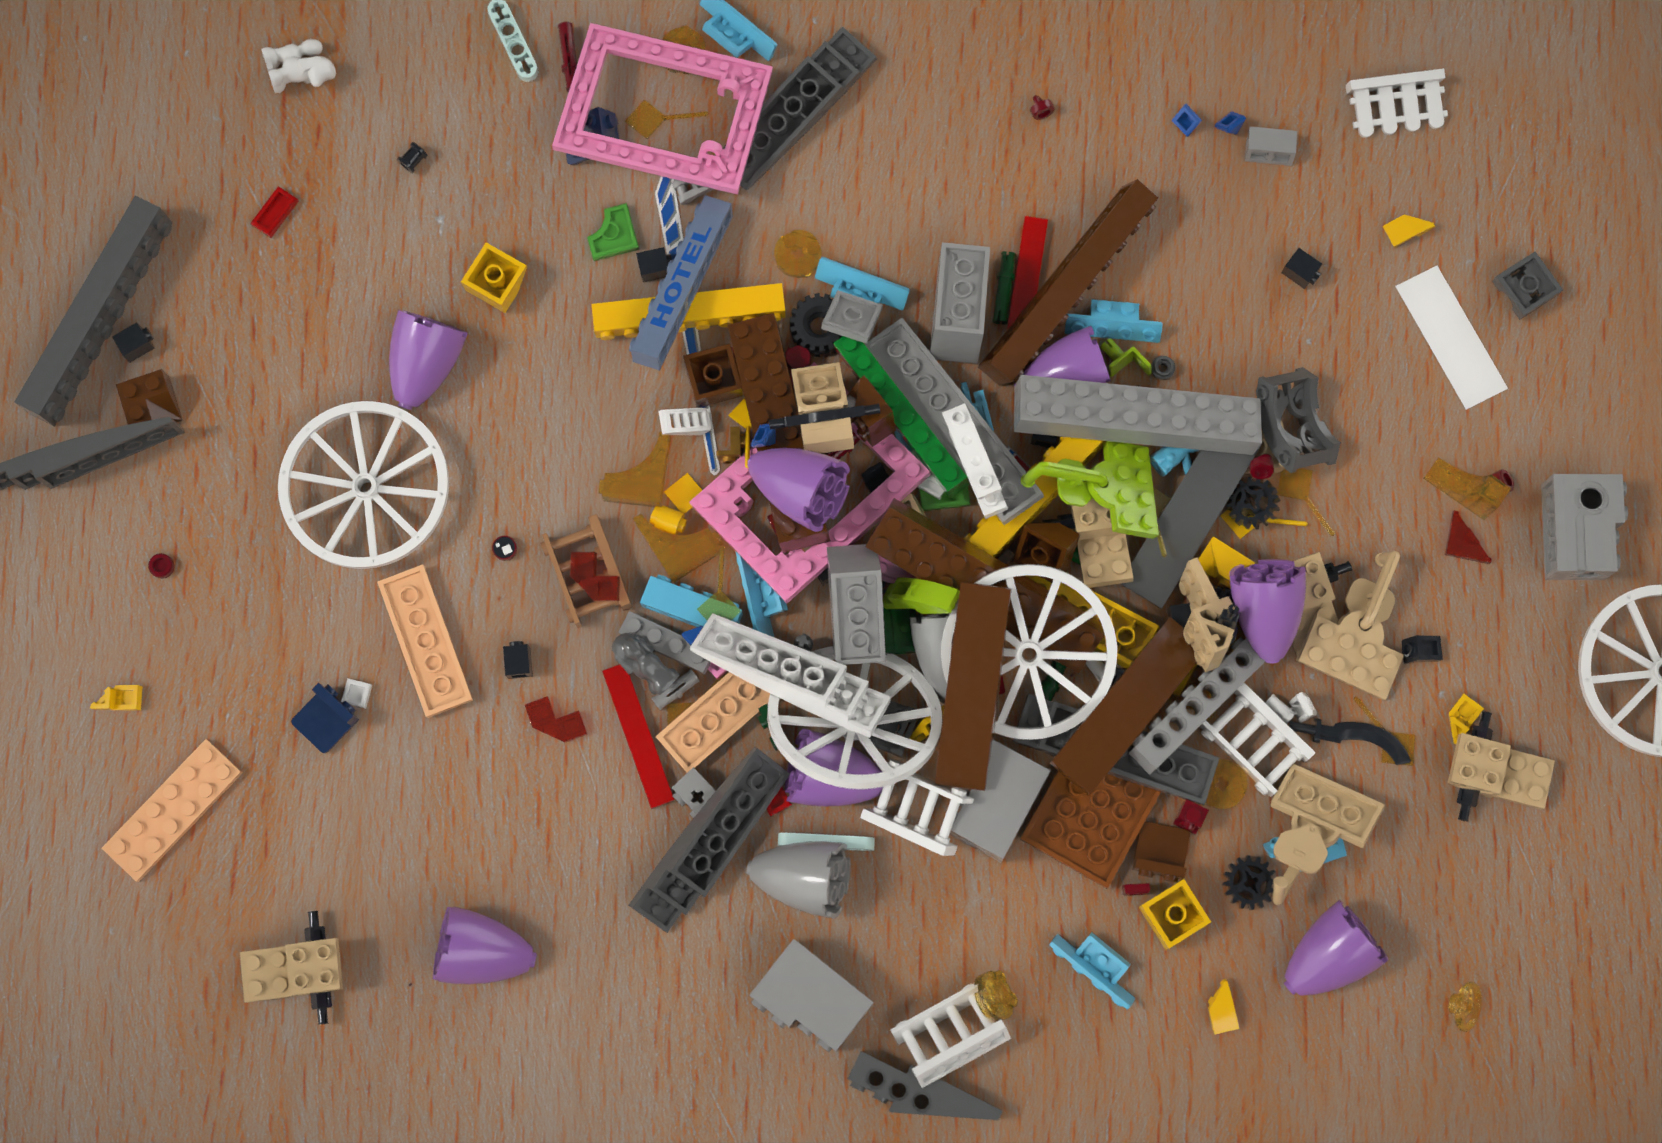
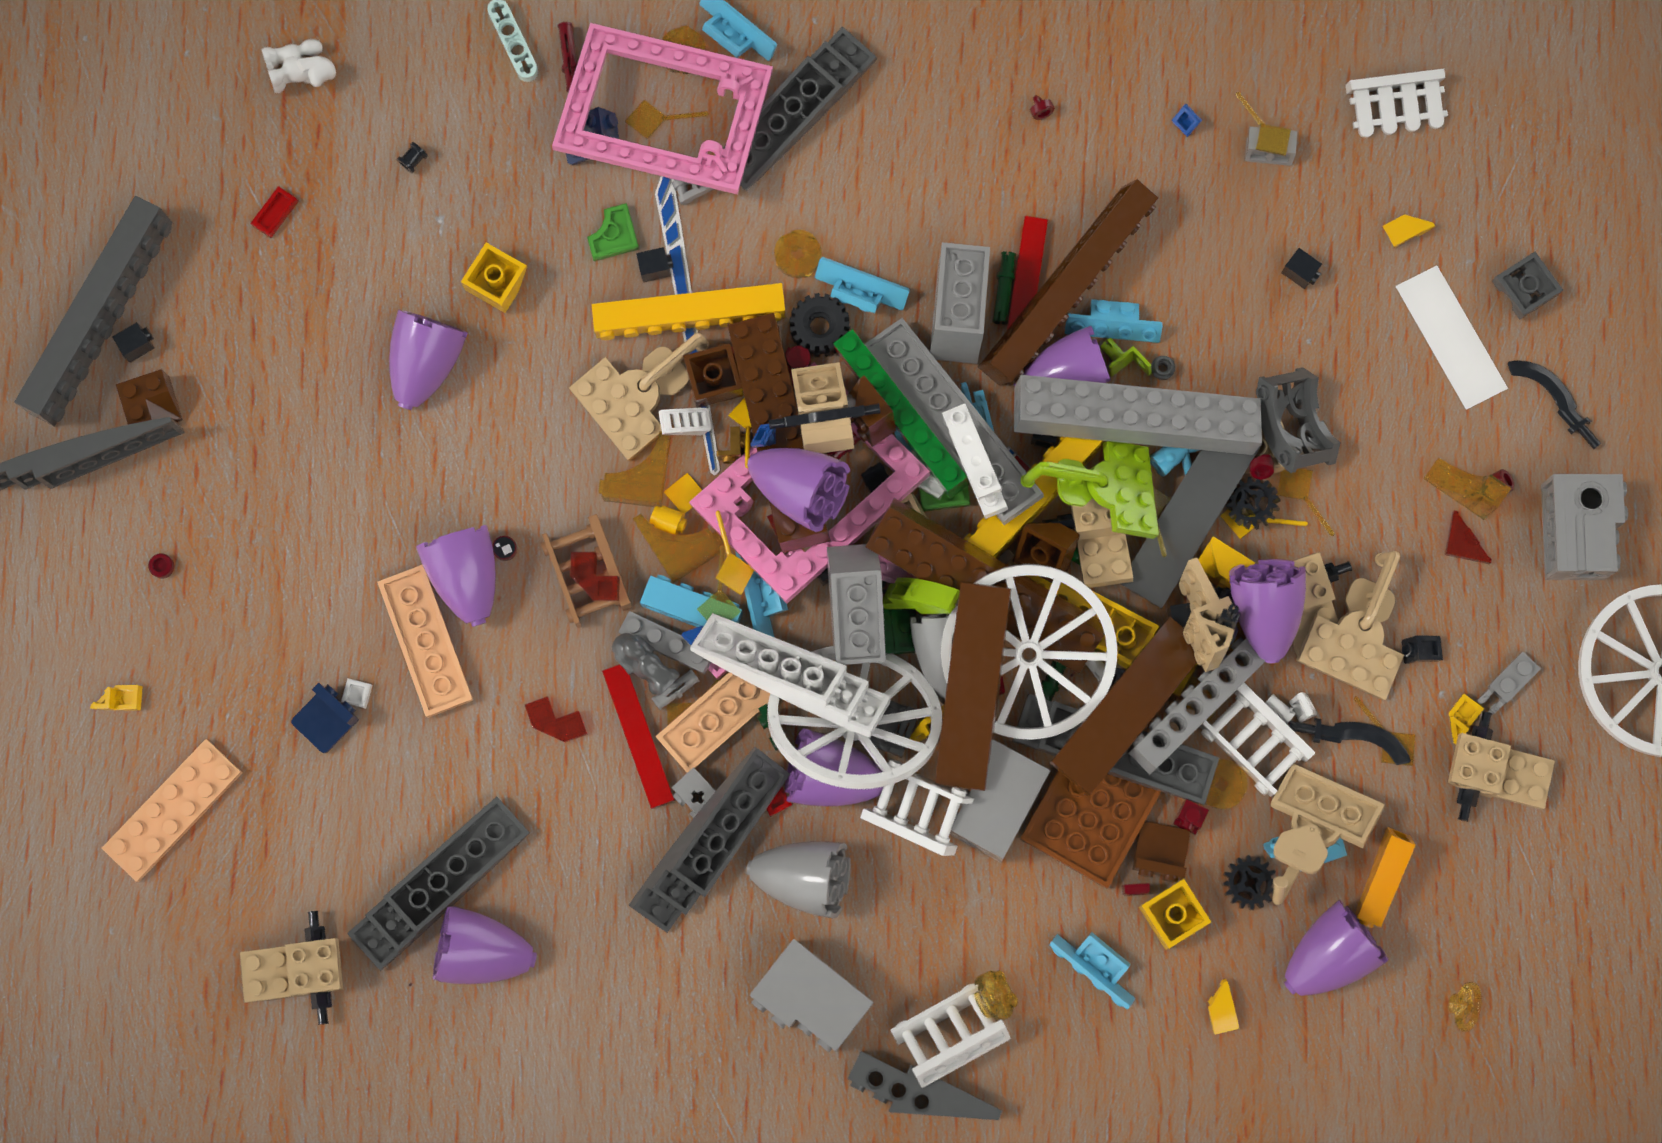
white wheel [278,401,449,569] -> none
black brick [503,641,533,679] -> none
sand blue brick [629,195,733,371] -> none
light aqua beam [778,833,875,851] -> none
dark grey axle [794,634,813,652] -> none
light grey tile [821,290,883,344] -> none
blue slope [1214,111,1246,135] -> none
none -> dark grey slope [347,796,530,971]
none -> medium lavender cylinder [416,525,496,627]
none -> tan plate [569,333,709,461]
none -> yellow piece [716,510,754,595]
none -> clear yellow piece [1236,92,1291,156]
none -> light orange slope [1355,827,1416,928]
none -> light grey hinge [1477,652,1541,716]
none -> black sword [1507,361,1601,450]

